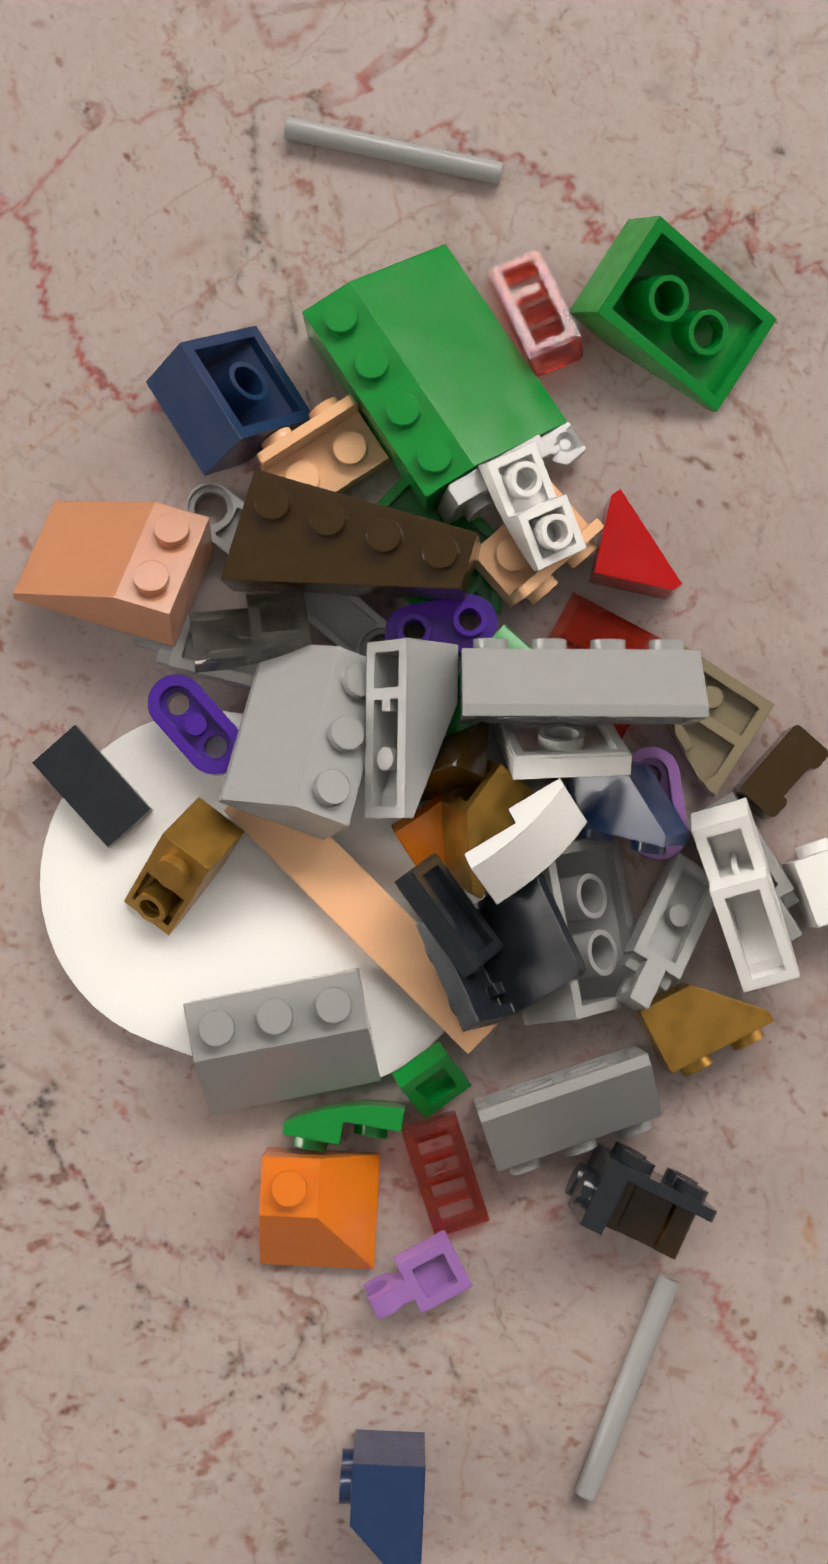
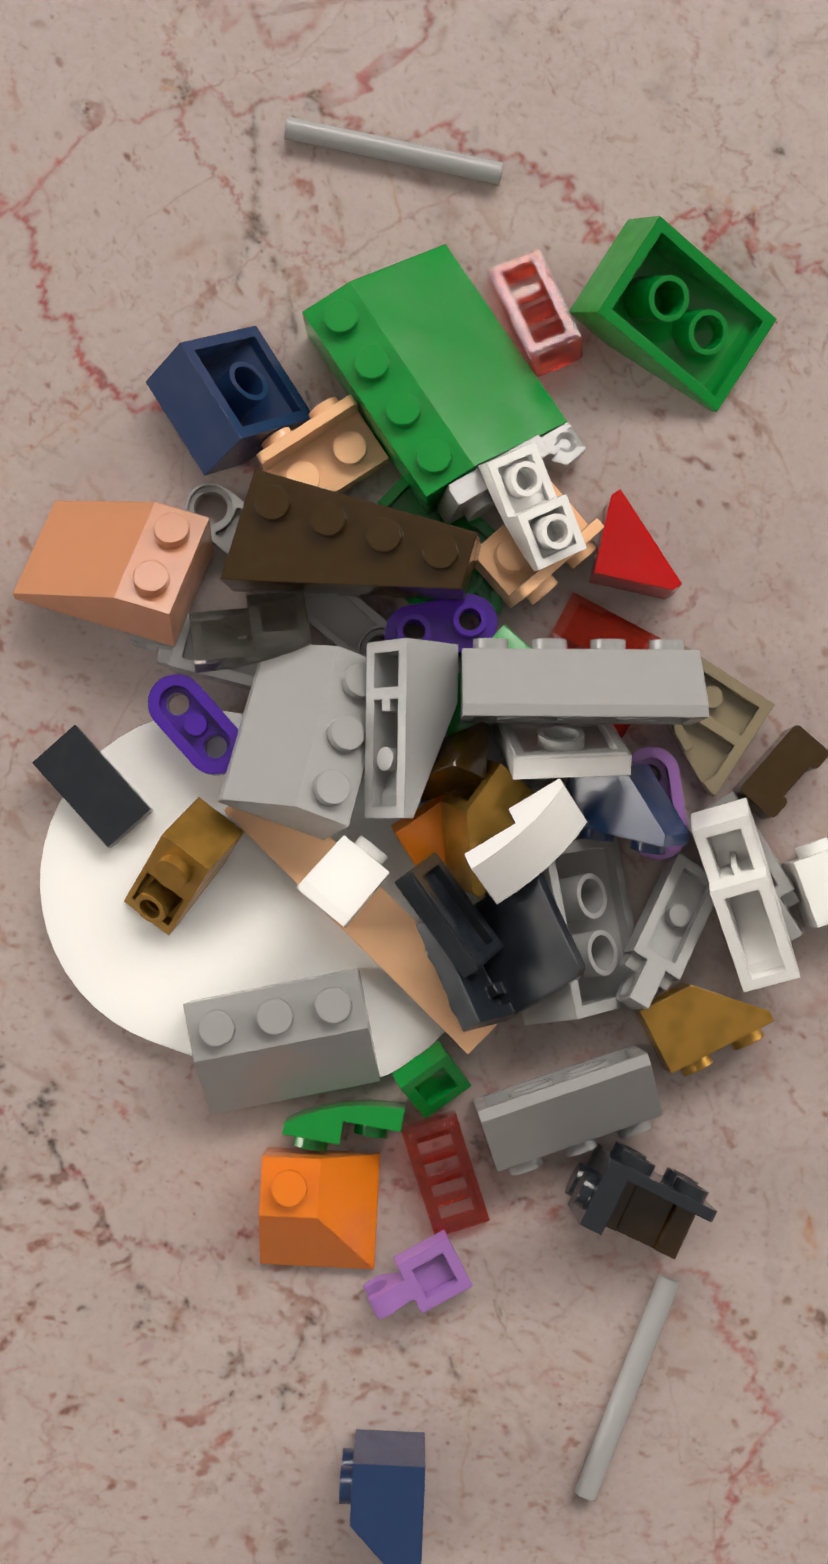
none -> white slope [297,835,390,928]

